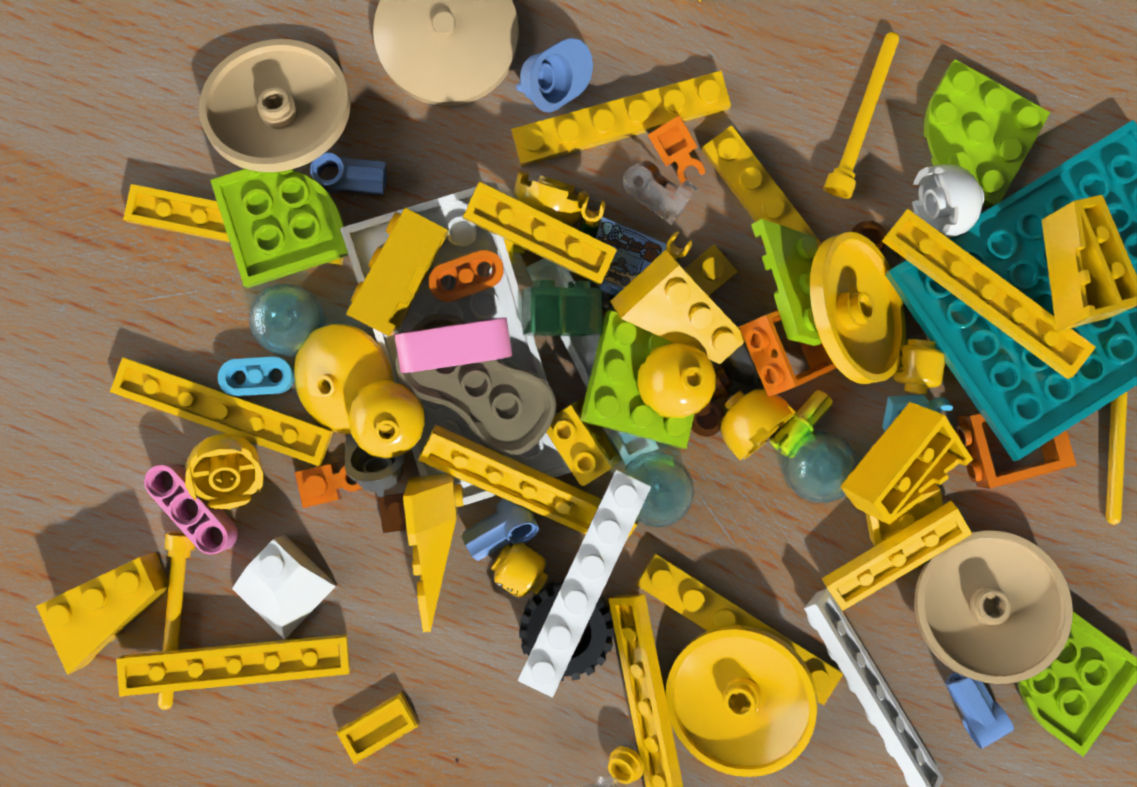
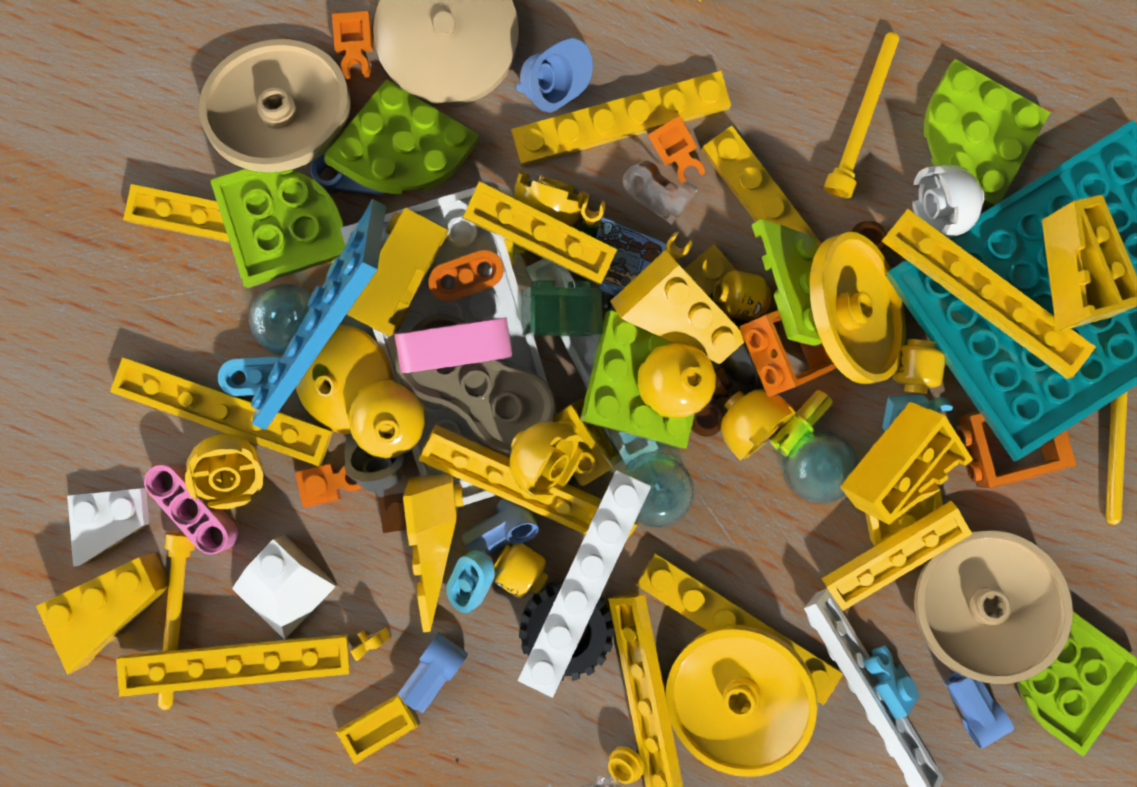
none -> white wing [67,488,149,567]
none -> dark azure wing [251,199,386,430]
none -> lime plate [325,79,479,194]
none -> orange plate [332,11,374,79]
none -> yellow piece [350,627,392,662]
none -> medium blue piece [398,632,468,713]
none -> medium azure plate [446,550,495,613]
none -> yellow cylinder [509,421,584,501]
none -> yellow head [713,270,771,322]
none -> medium azure plate [864,645,920,719]

